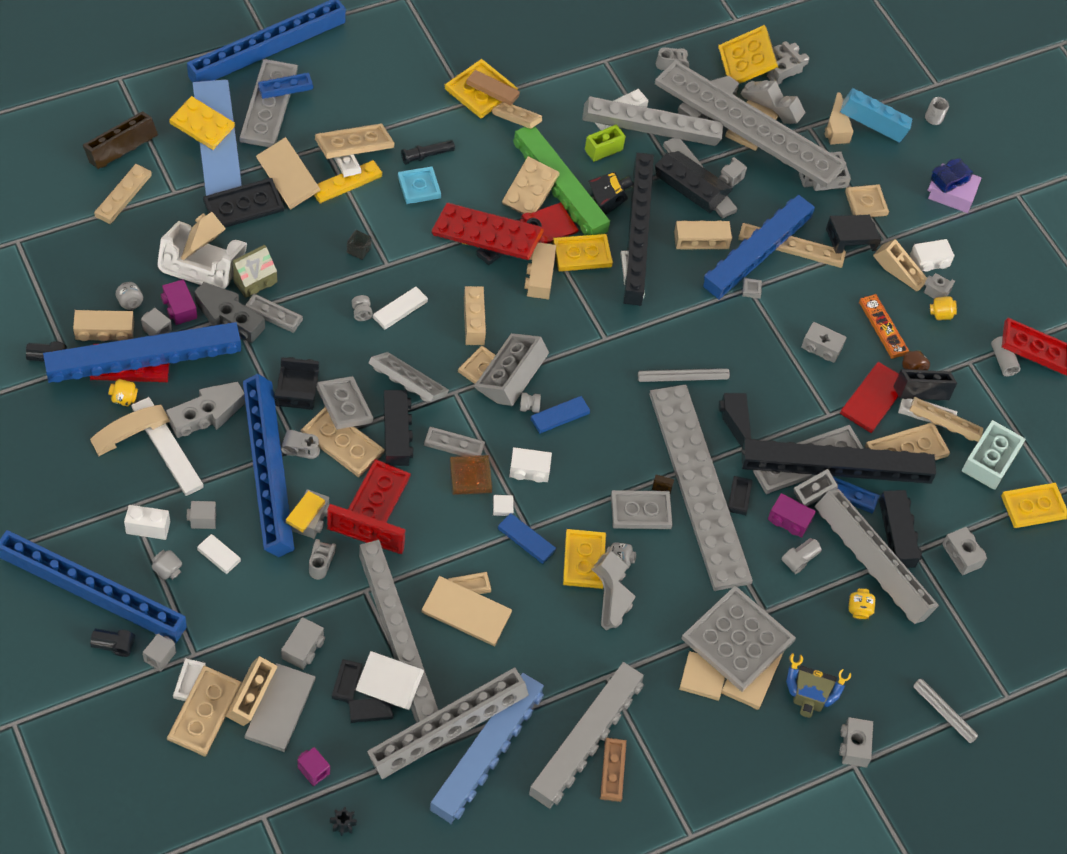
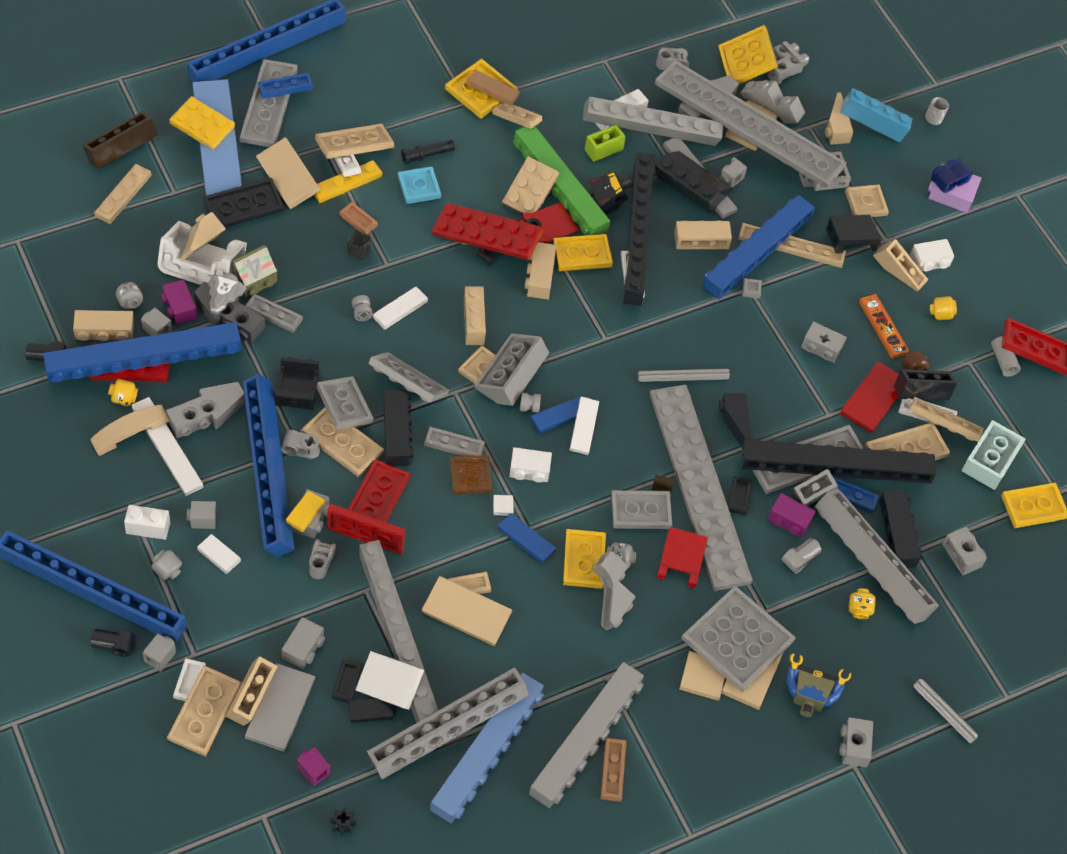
light grey brick [924,273,955,299] -> none
none -> light grey rock [208,273,246,314]
none -> nougat tile [339,202,378,236]
none -> white tile [569,397,599,455]
none -> red flag [657,527,708,588]

